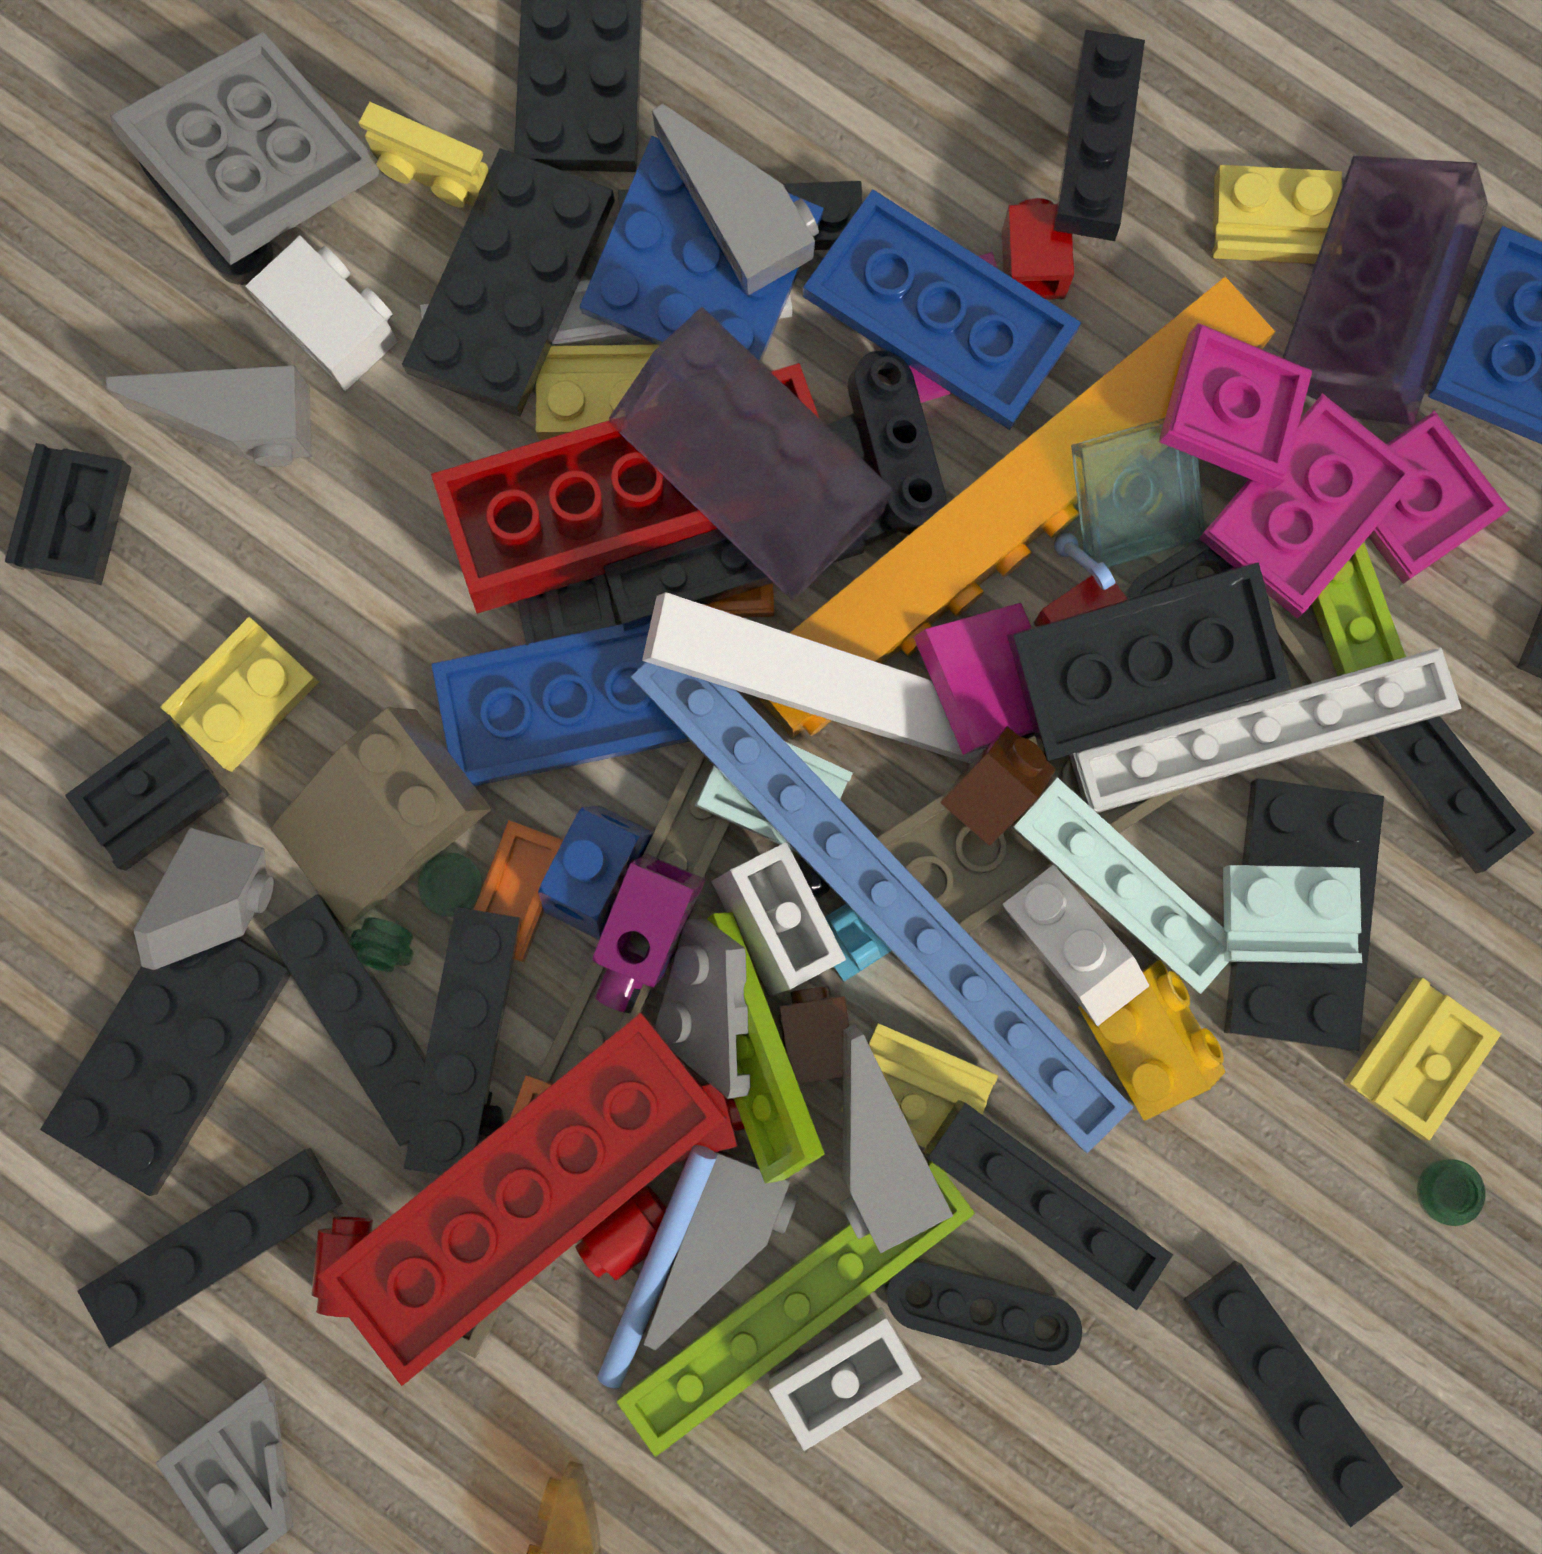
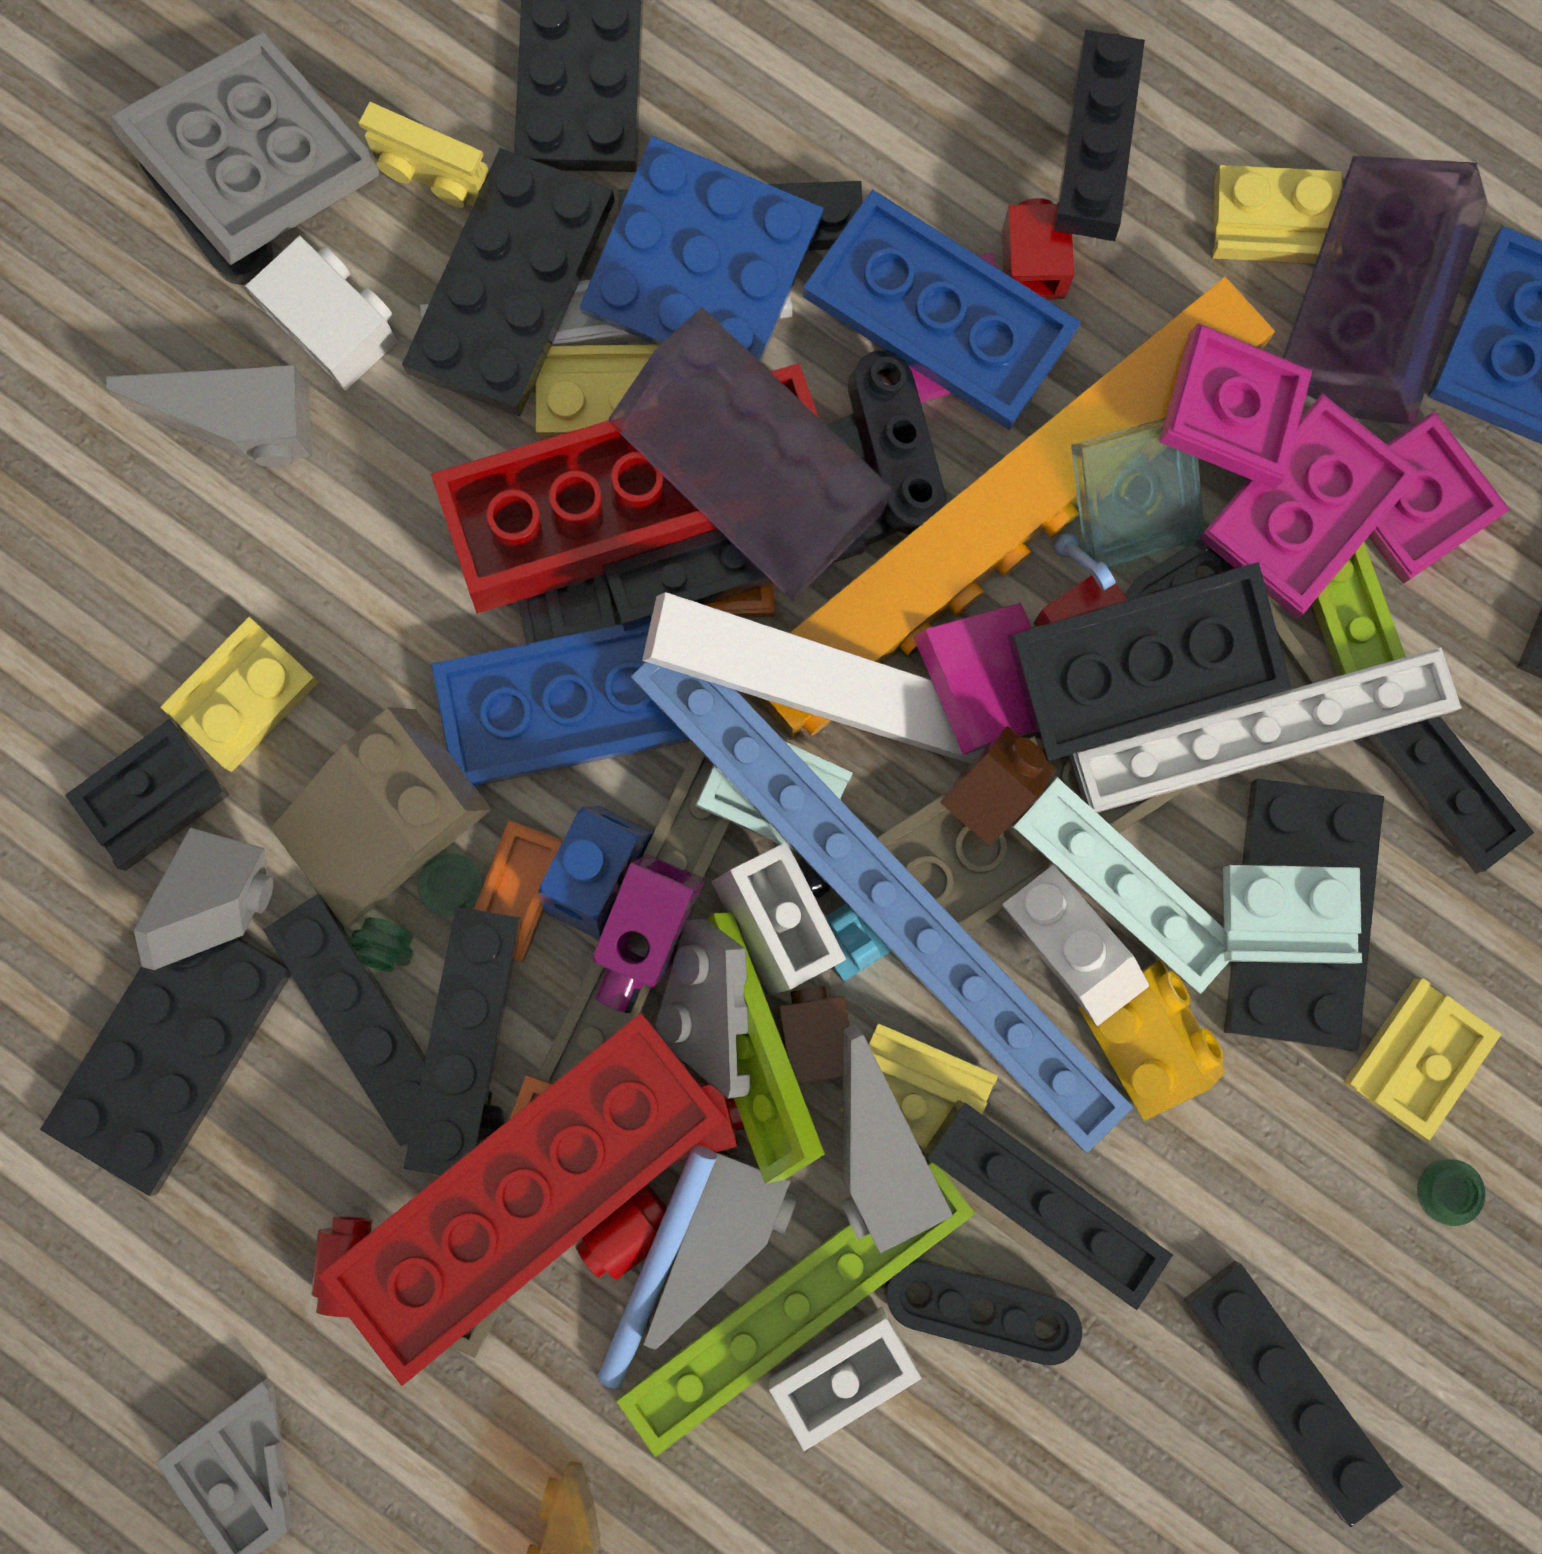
black plate [5,443,132,586] -> none
black plate [77,1148,343,1348] -> none
light grey slope [652,104,819,295] -> none

